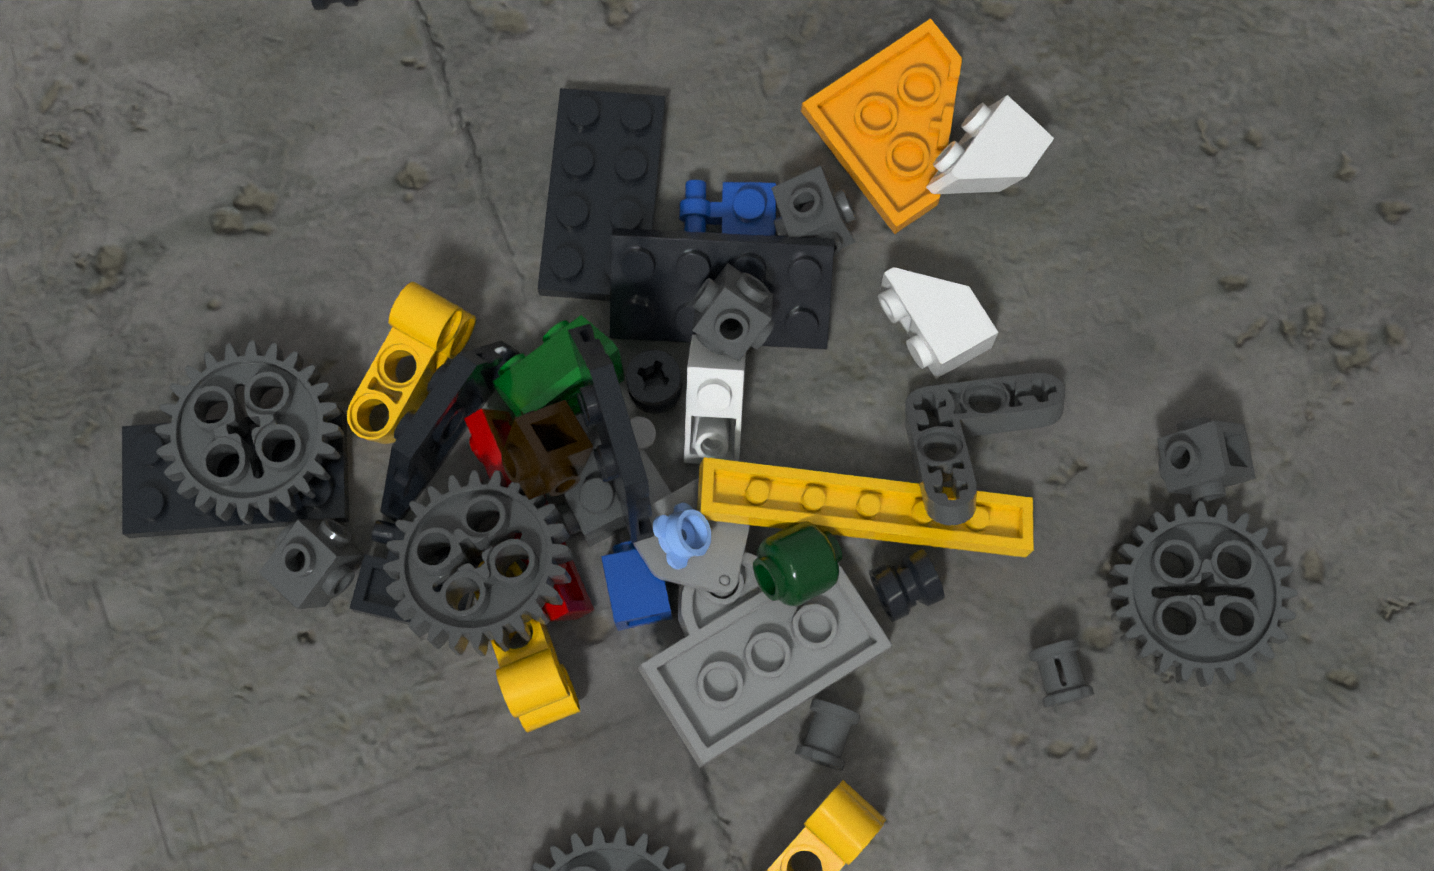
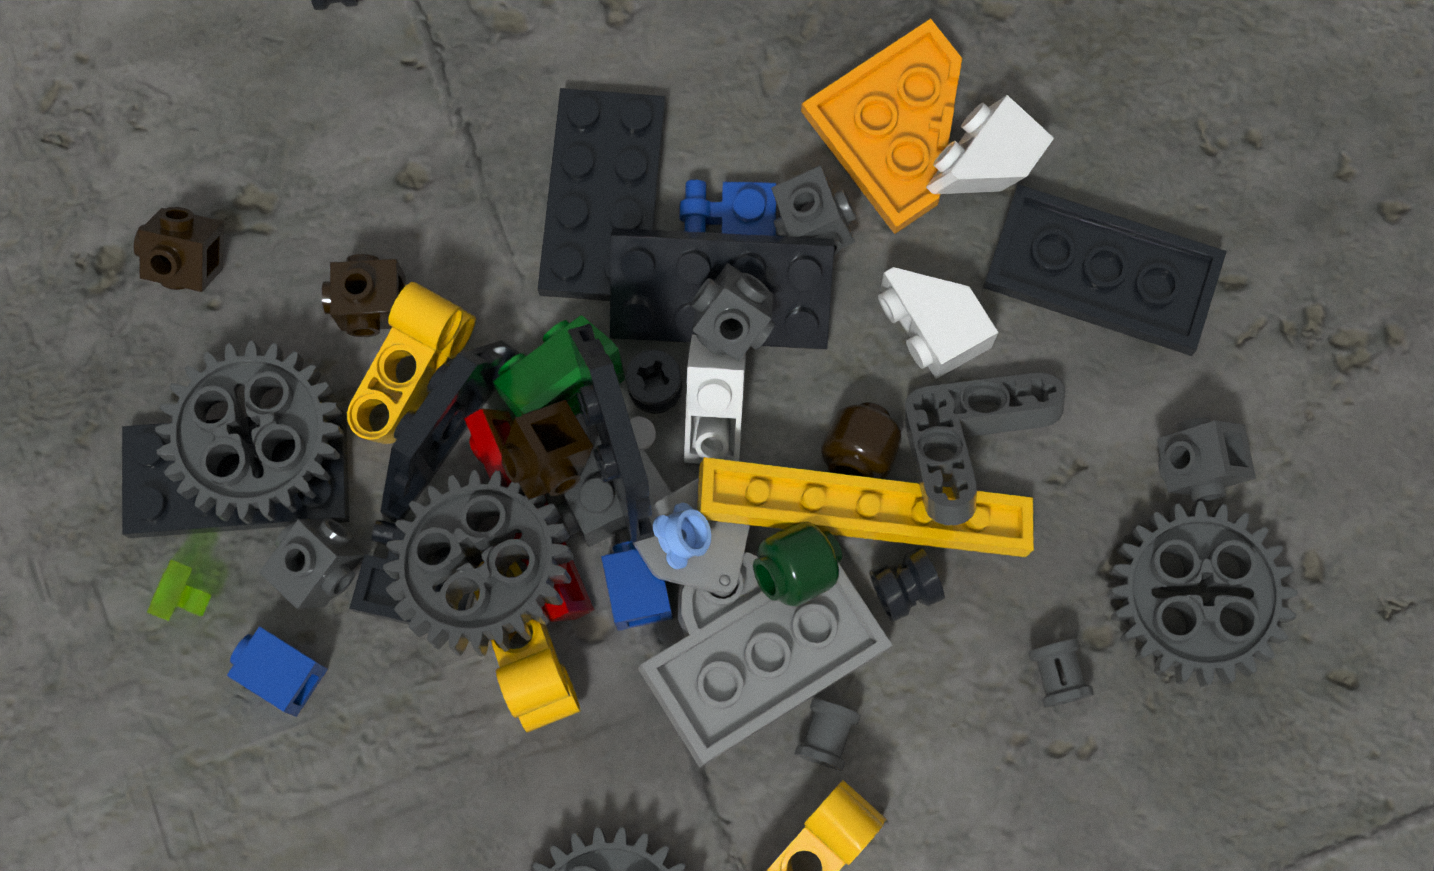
none -> dark brown brick [134,207,224,292]
none -> clear neon green tile [145,560,212,622]
none -> blue brick [227,626,328,717]
none -> dark brown brick [322,254,406,337]
none -> dark brown head [821,402,901,479]
none -> black plate [983,184,1227,356]

